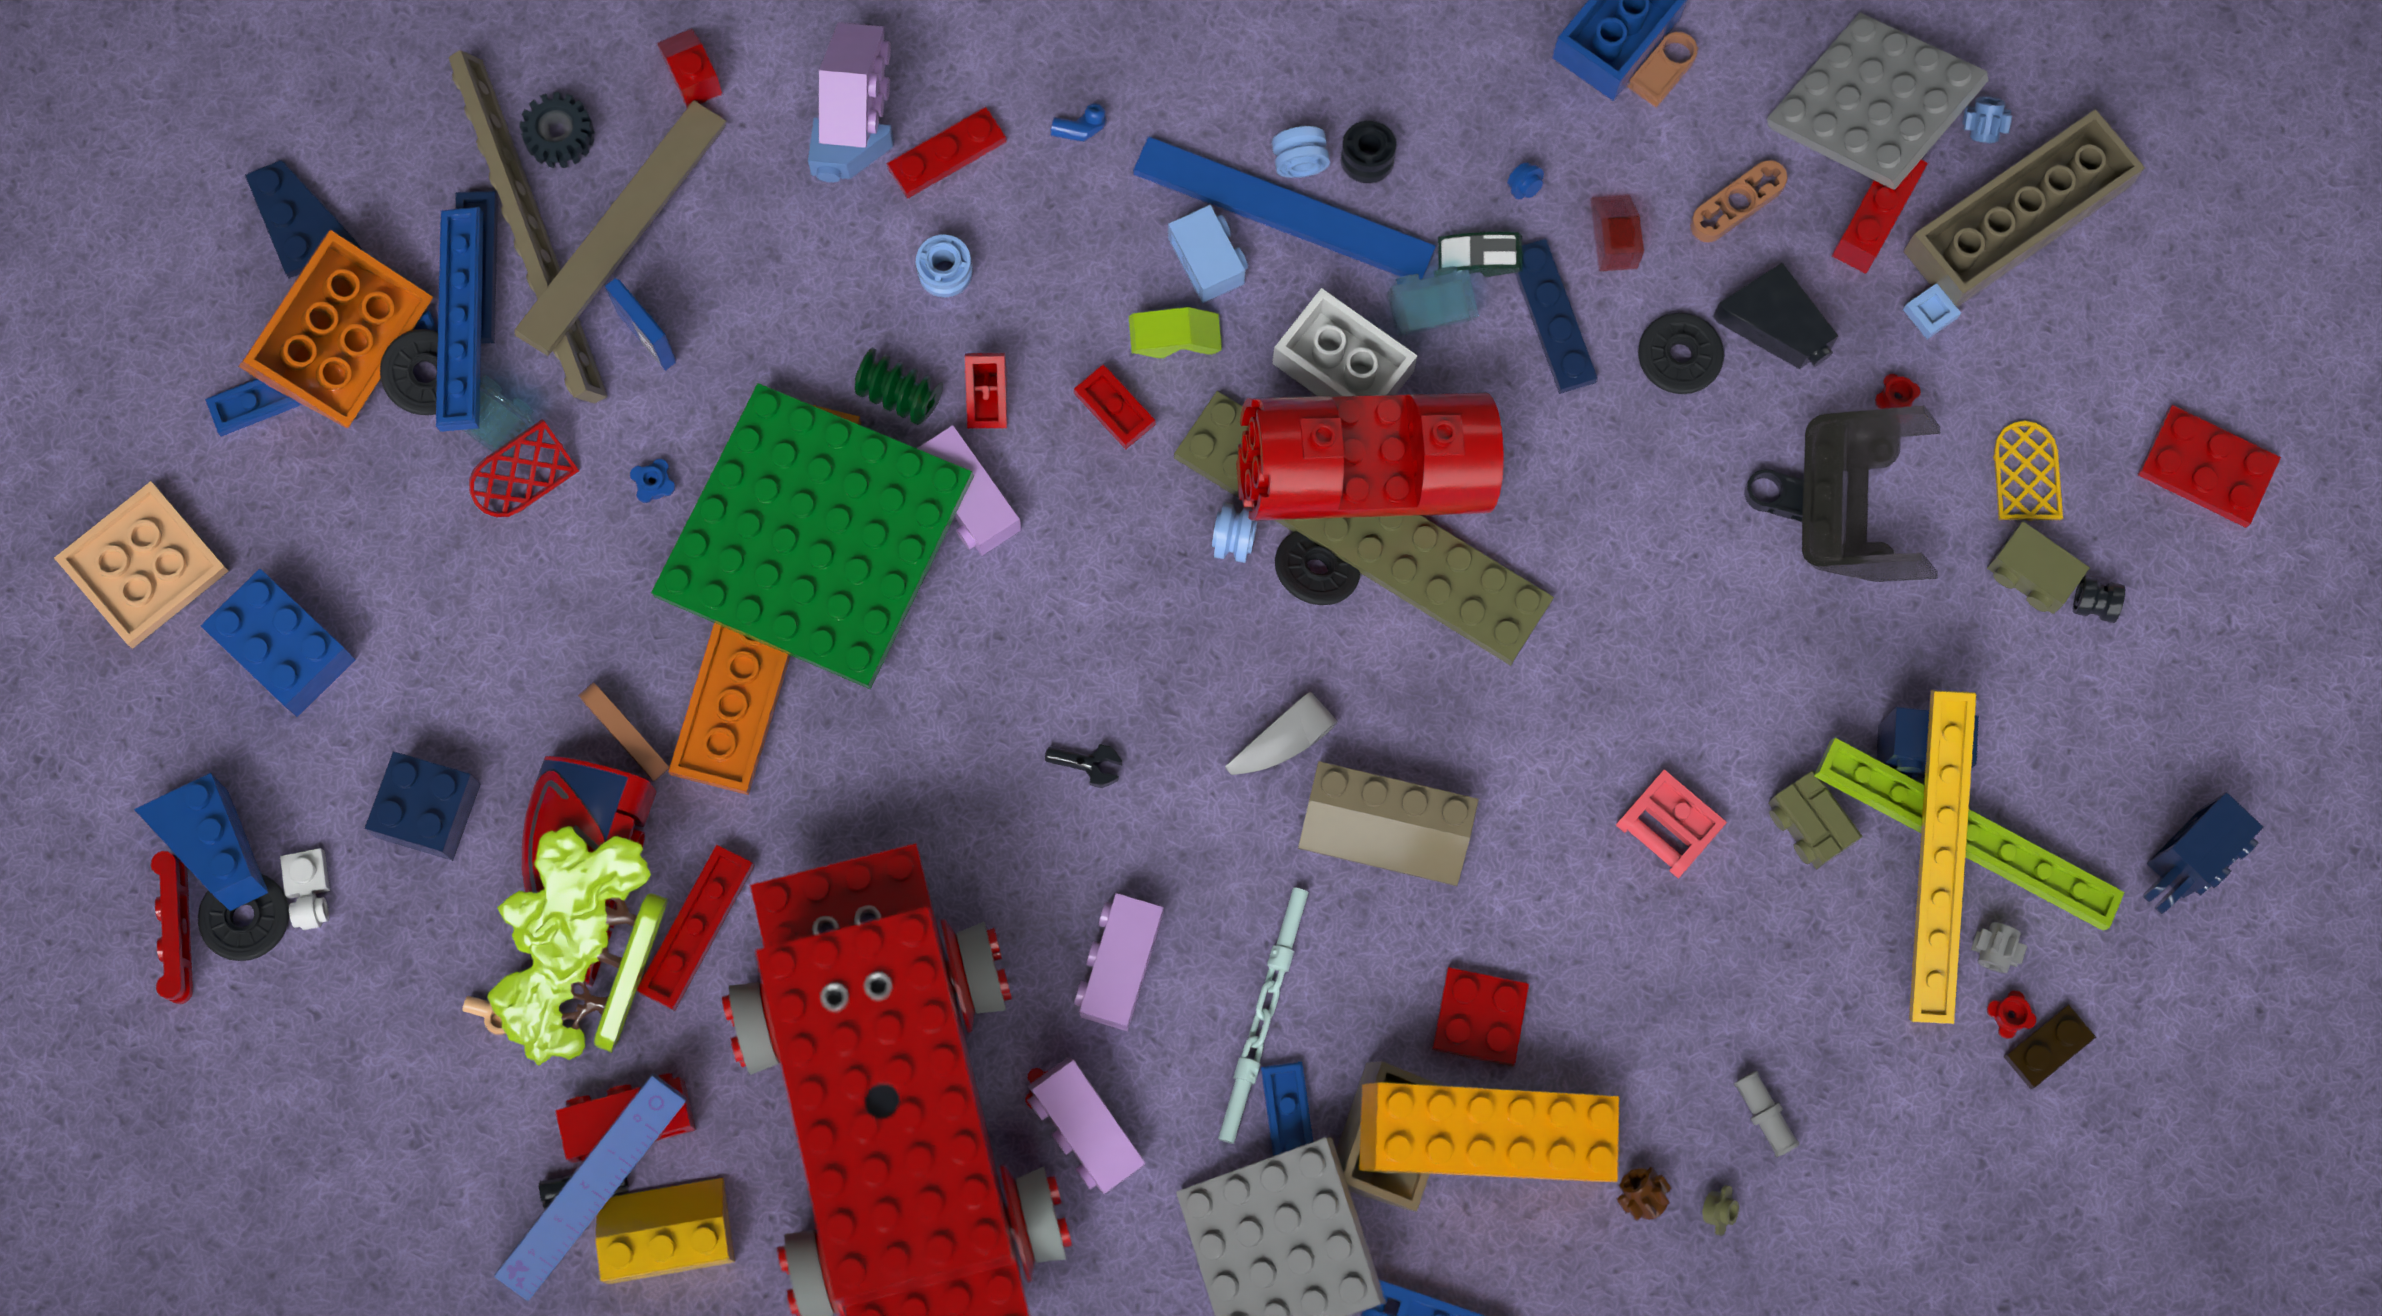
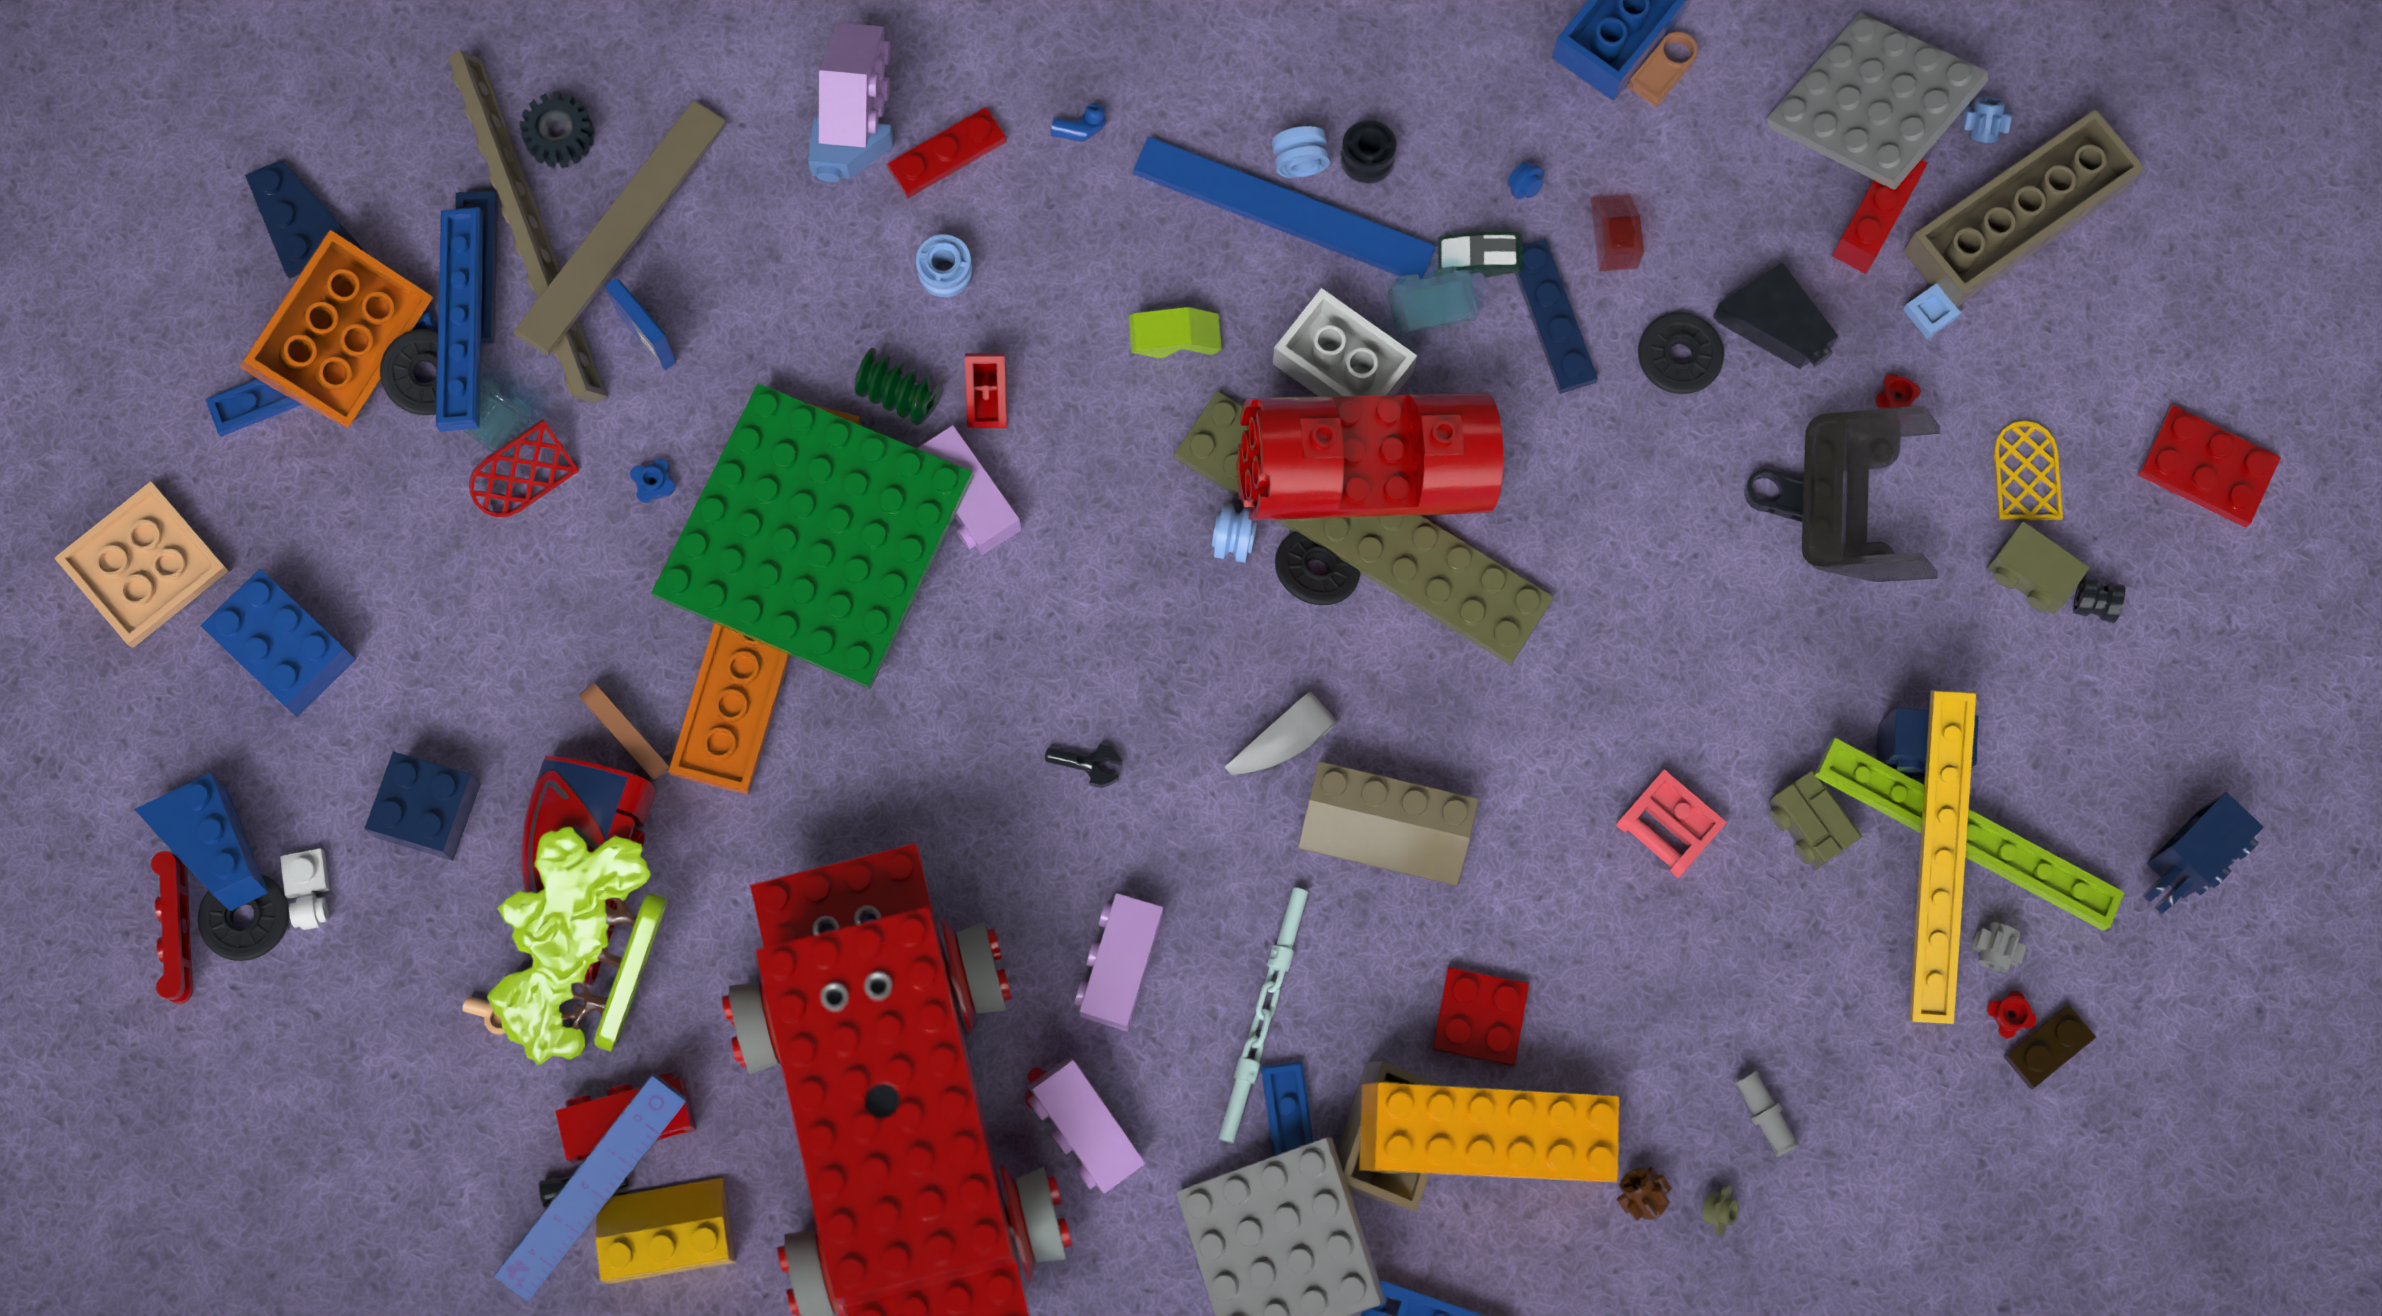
red plate [636,844,755,1011] -> none
red slope [657,28,723,108] -> none
red plate [1074,364,1155,450] -> none
light blue brick [1168,205,1248,303] -> none
nougat beam [1690,160,1788,242] -> none

